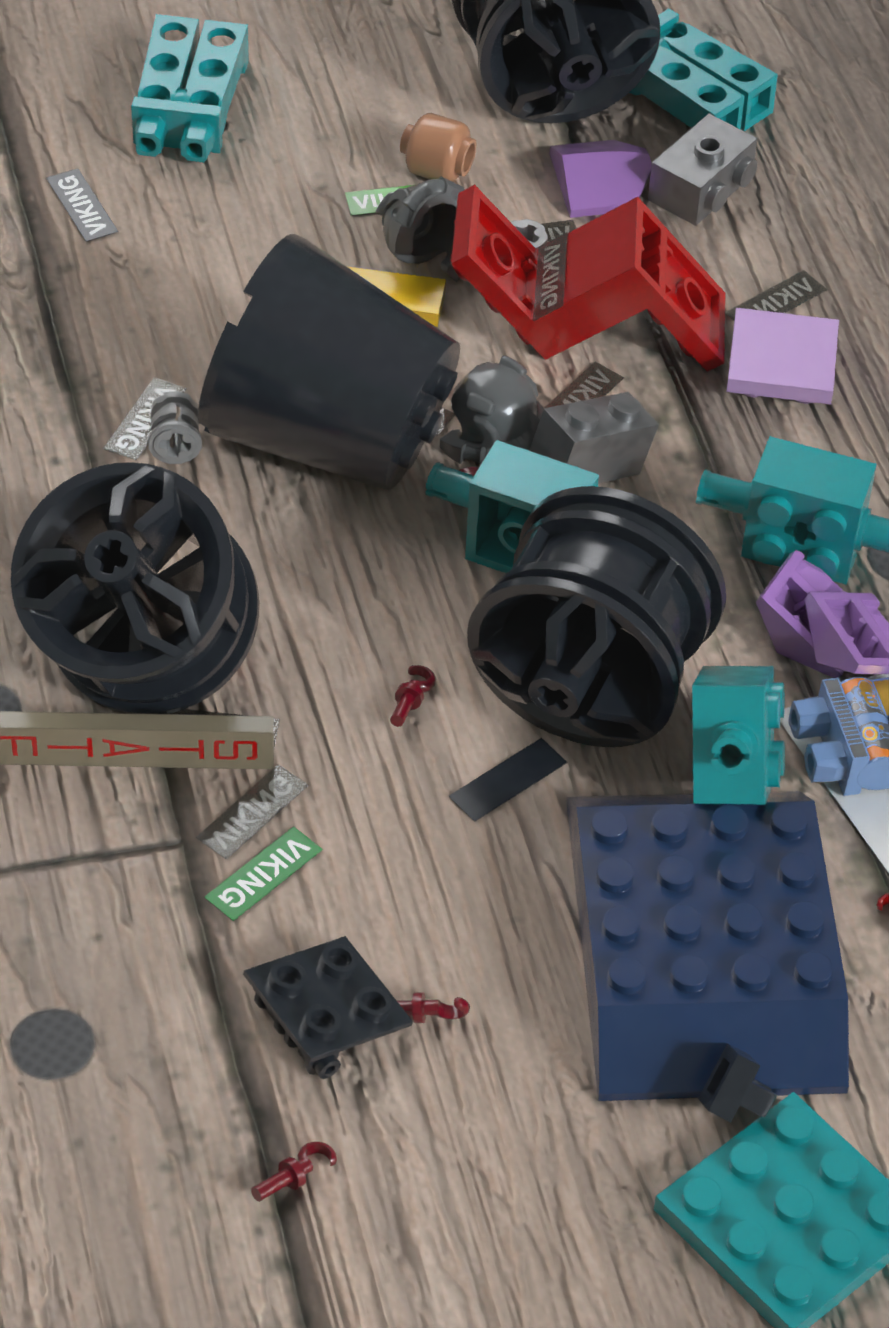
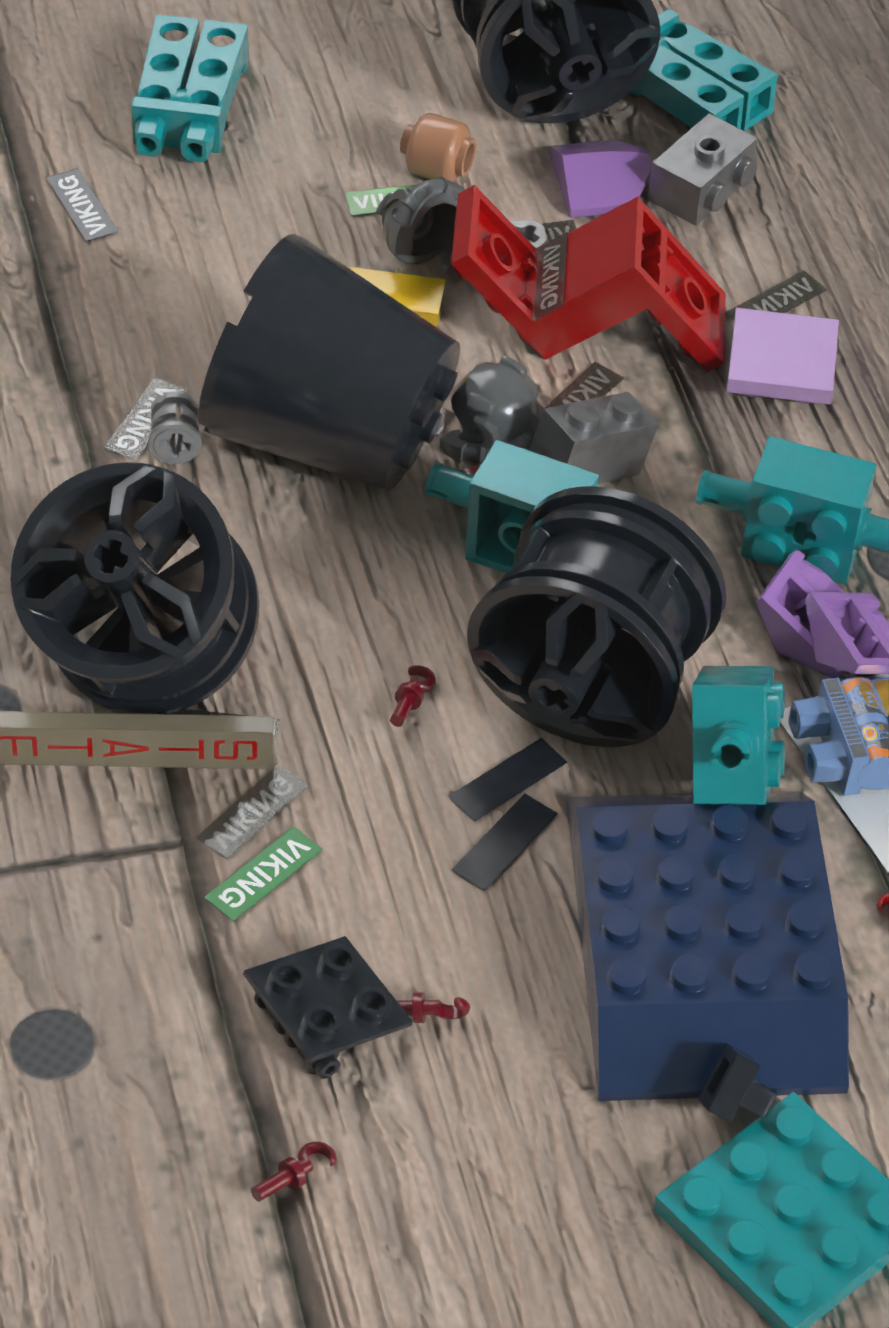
none -> black sticker [451,793,558,891]

